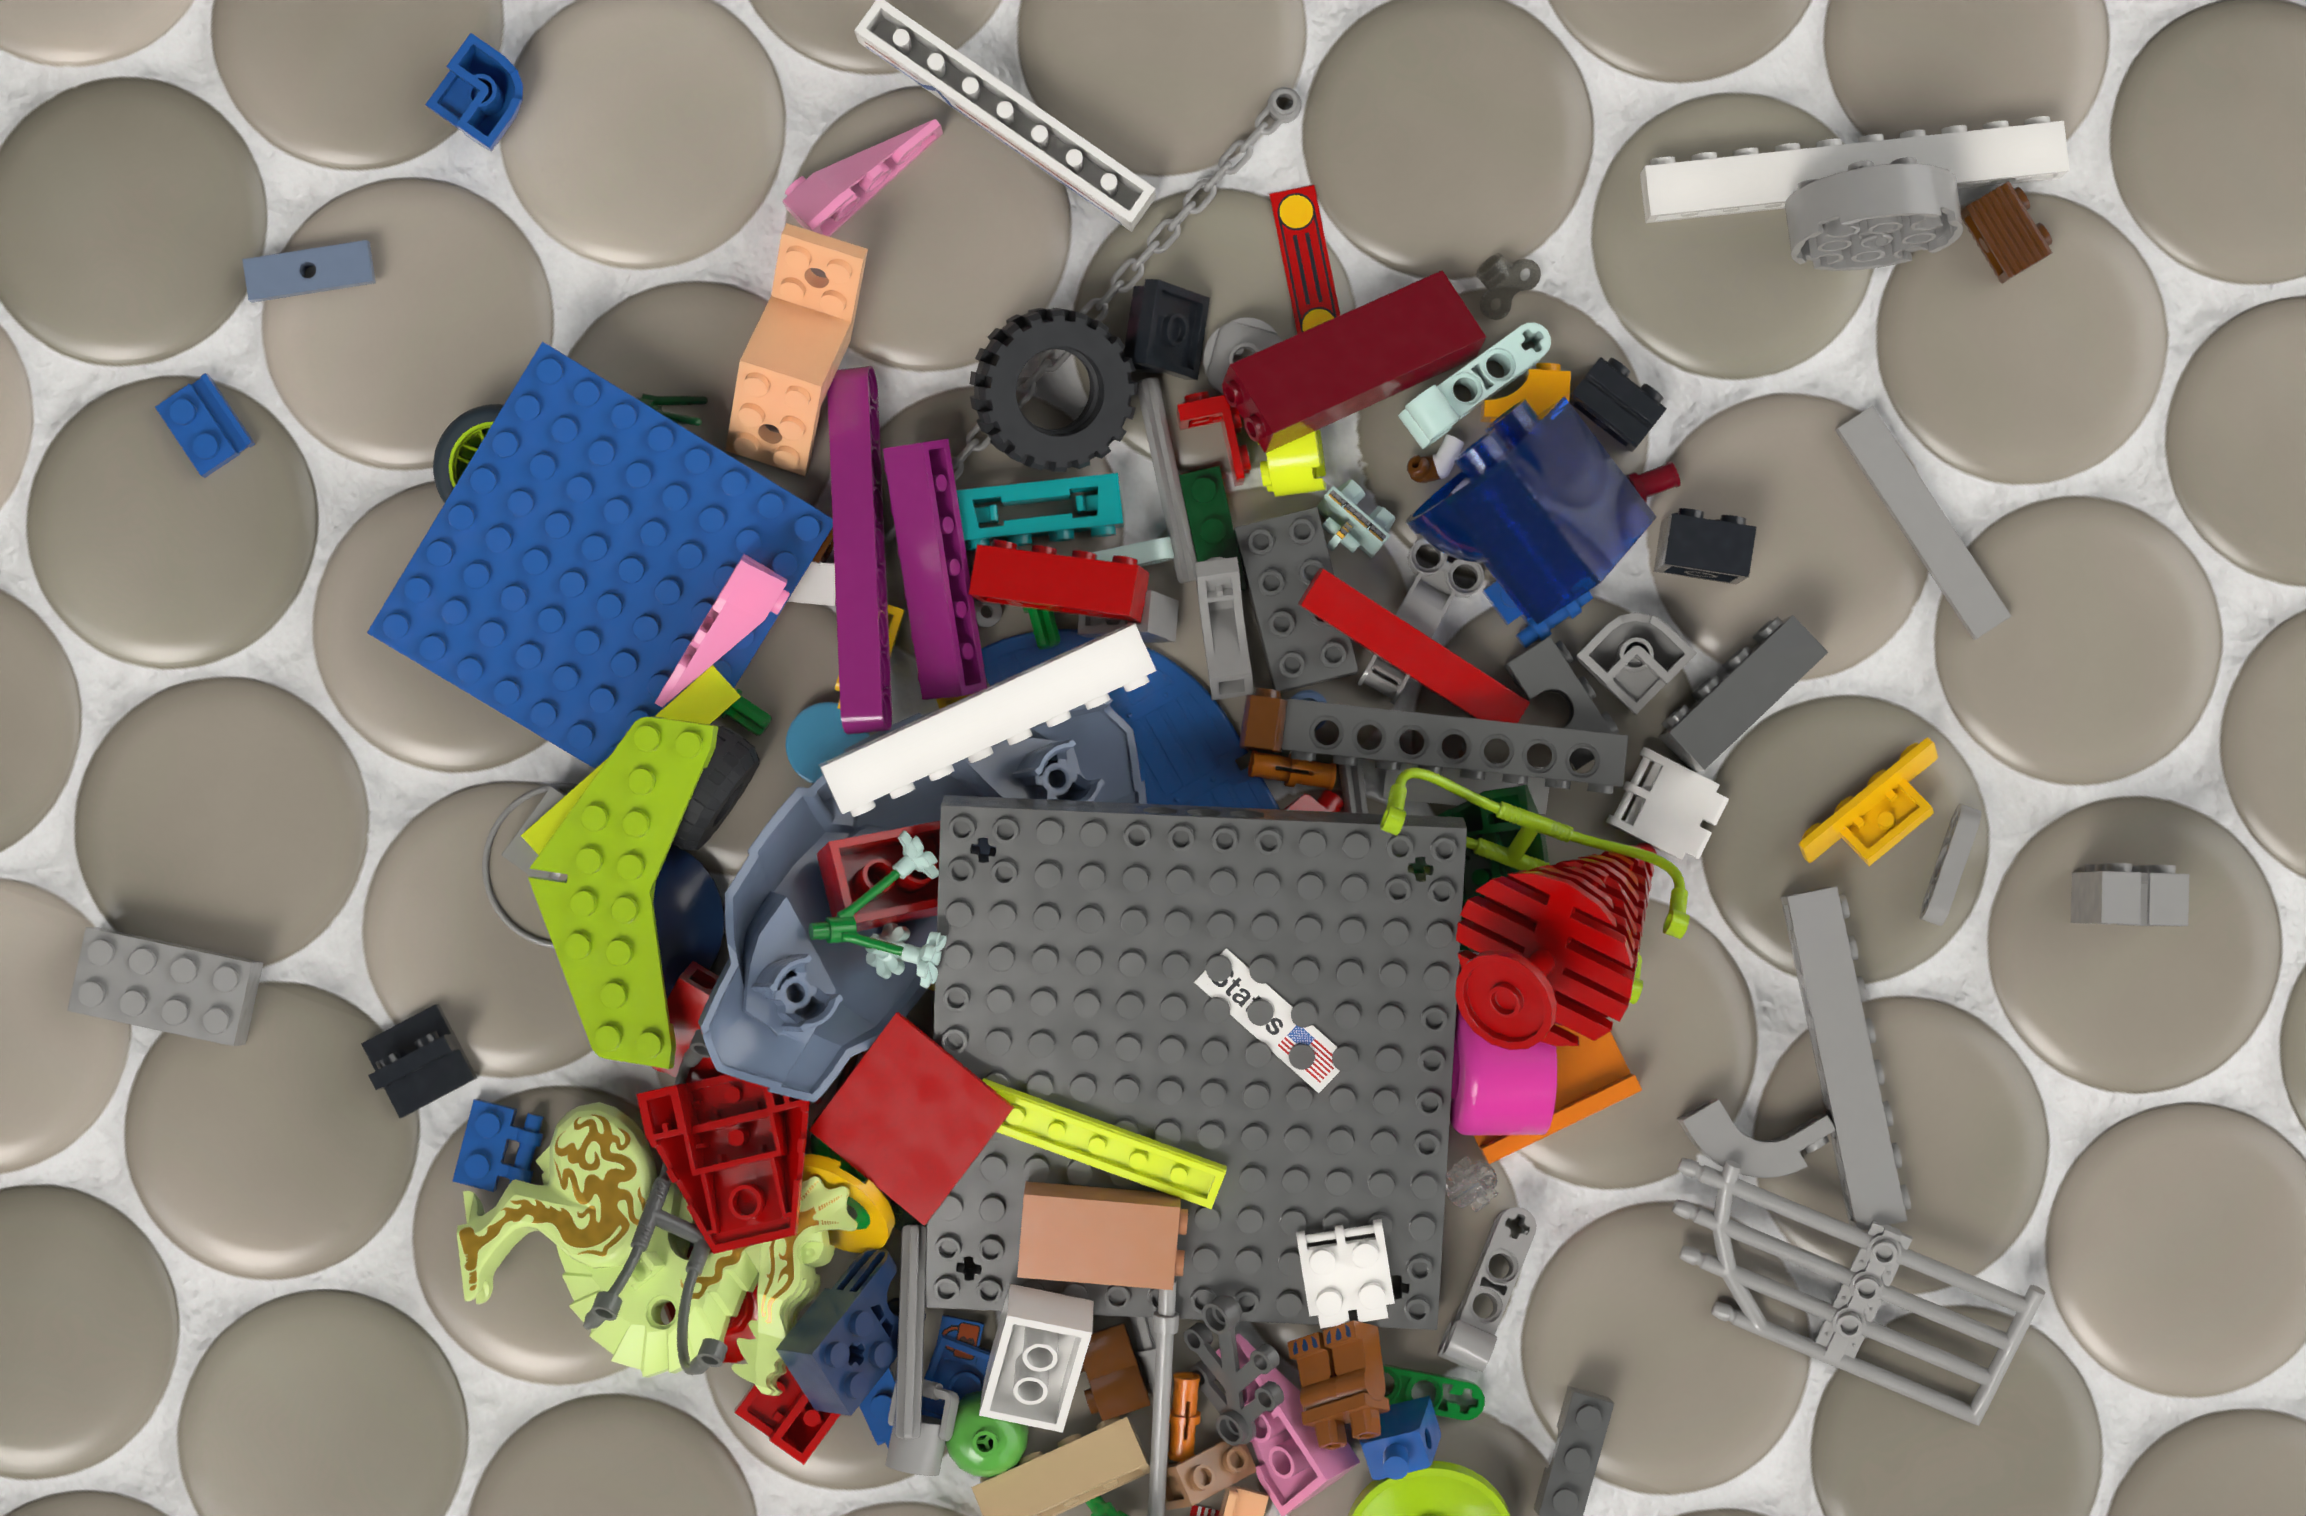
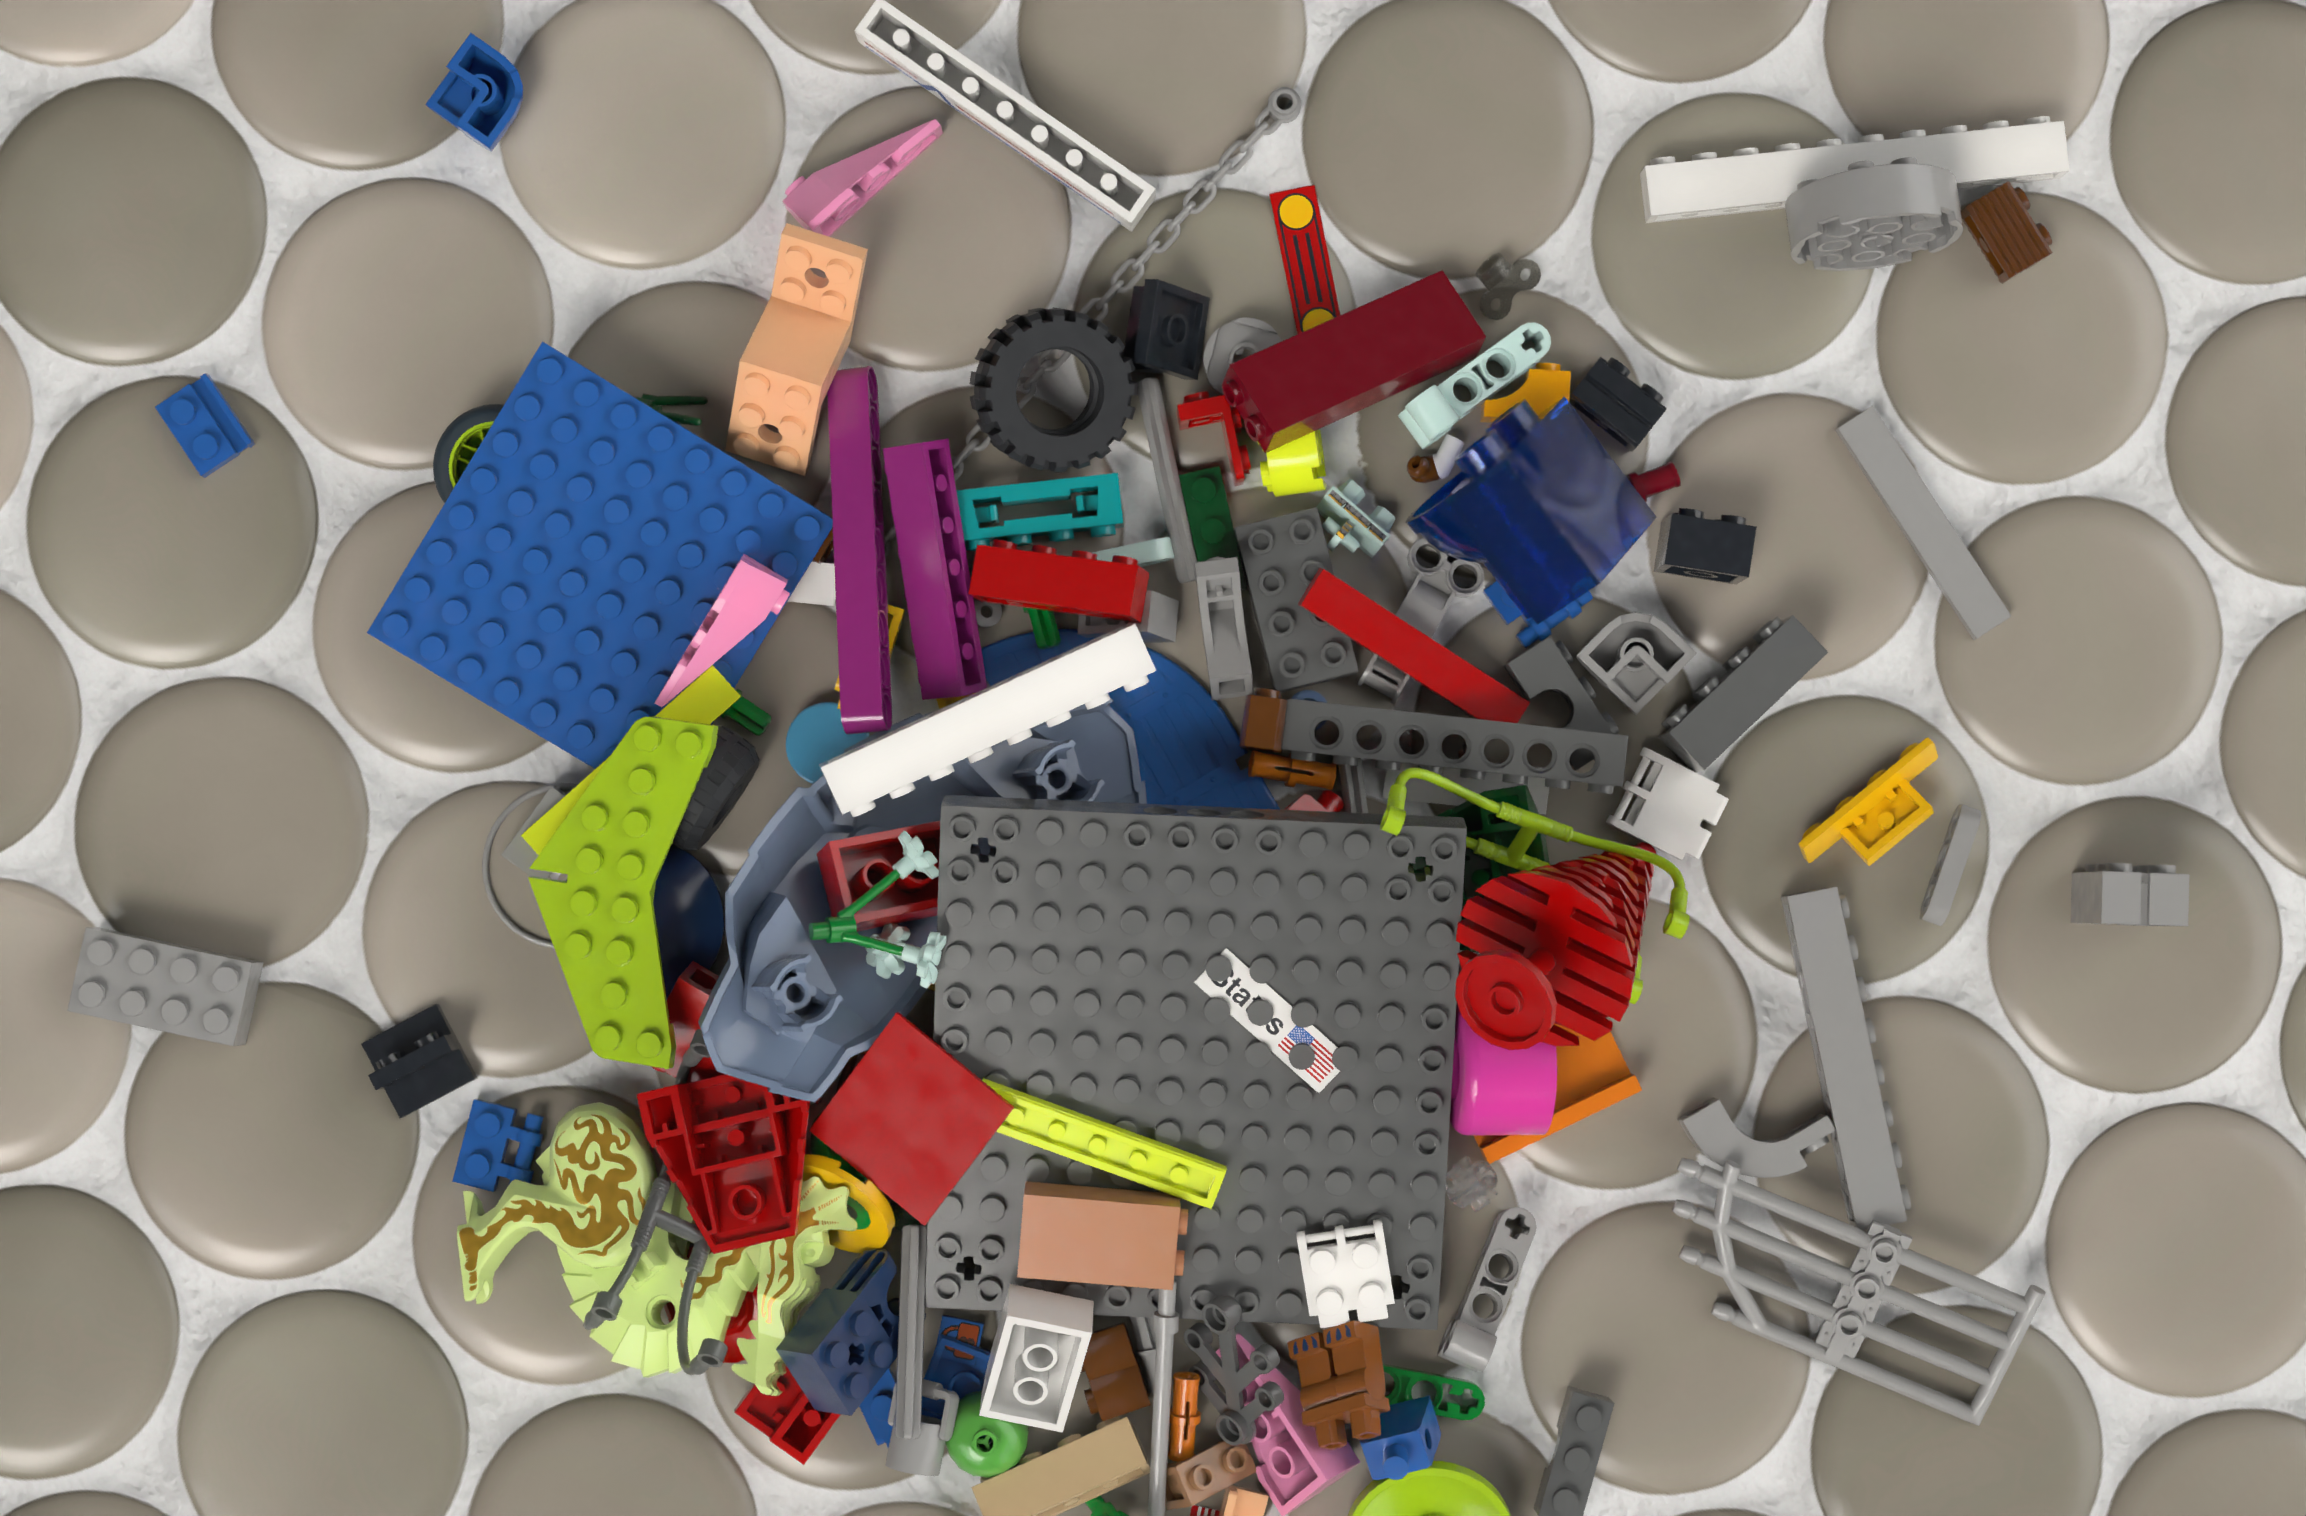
sand blue tile [242,240,376,303] -> none

